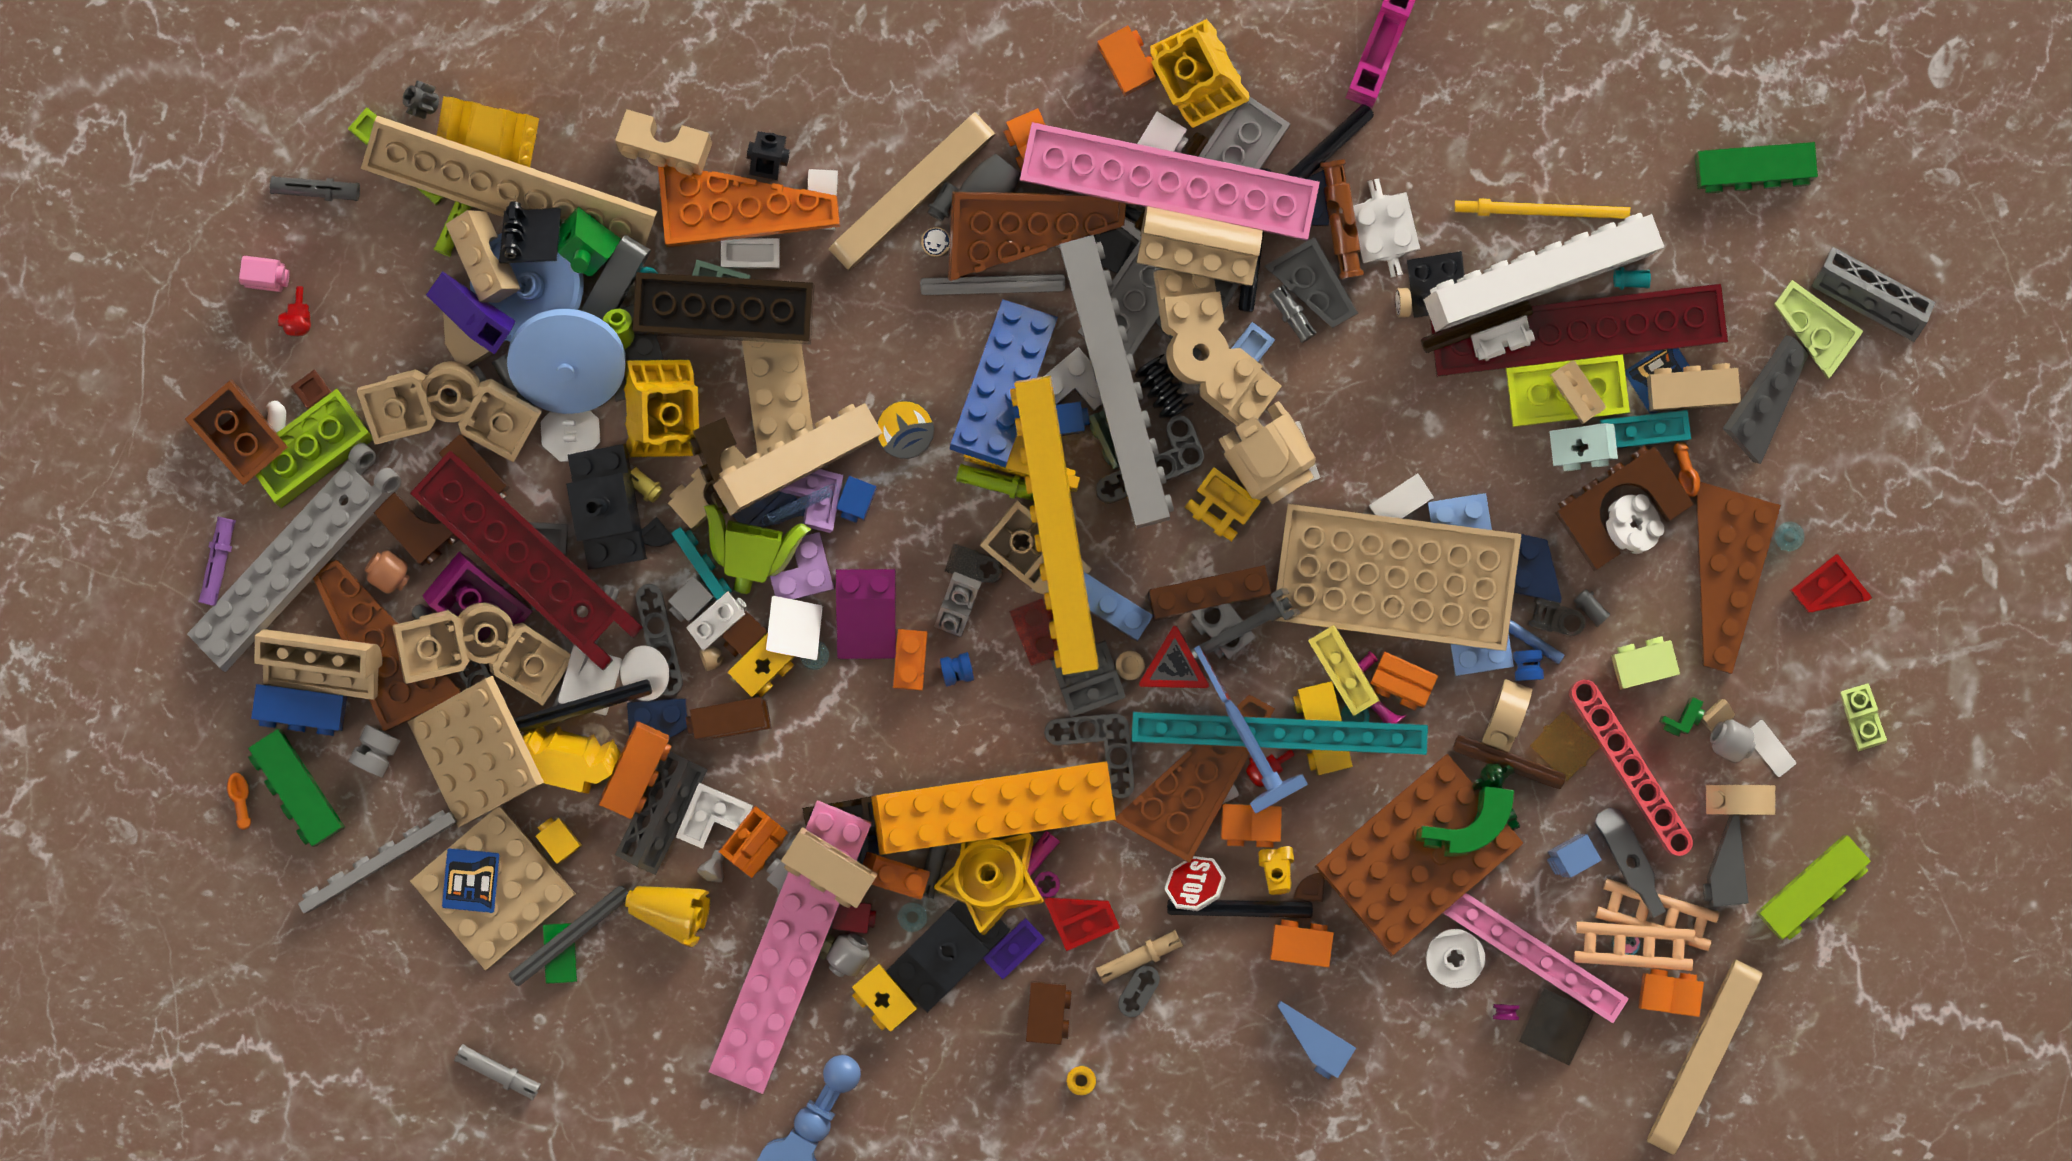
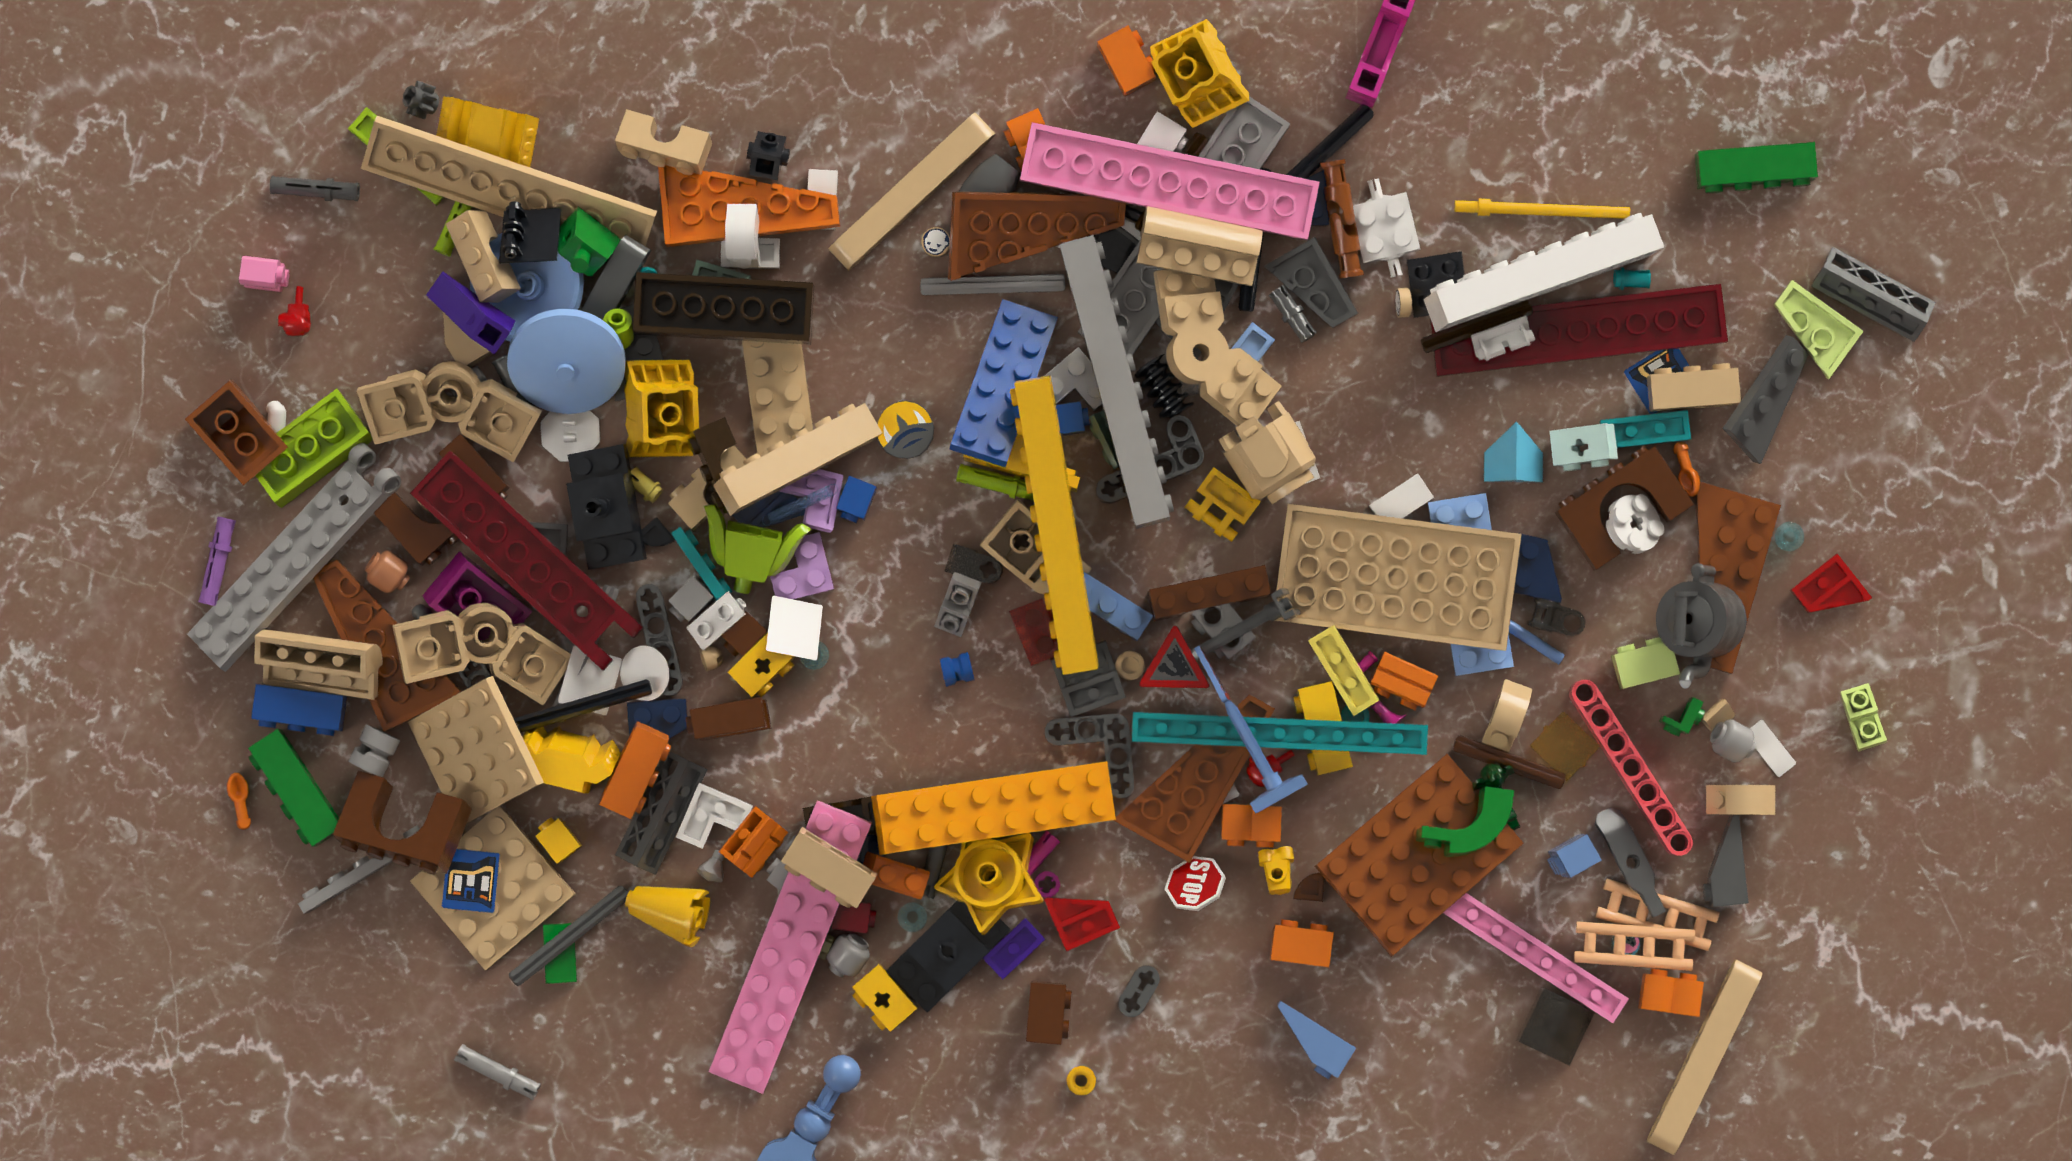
copper tile [291,369,331,409] -> none
magenta slope [836,569,896,659] -> none
orange brick [893,629,928,691] -> none
dark grey pin [928,182,959,221] -> none
tan pin [1096,930,1183,984] -> none
black axle [1167,899,1313,918] -> none
white plate [1426,929,1485,988] -> none
magenta bush [1493,1004,1520,1020] -> none
neon yellow plate [1506,354,1630,427] -> none
blue wheel [1513,650,1544,681] -> none
tan bracket [1549,360,1606,424] -> none
dark grey pin [1573,589,1610,627] -> none
lime brick [1756,835,1871,940] -> none
none -> reddish brown arch [333,771,472,875]
none -> white brick [725,204,761,269]
none -> medium azure slope [1484,421,1543,483]
none -> dark grey piece [1656,563,1747,689]

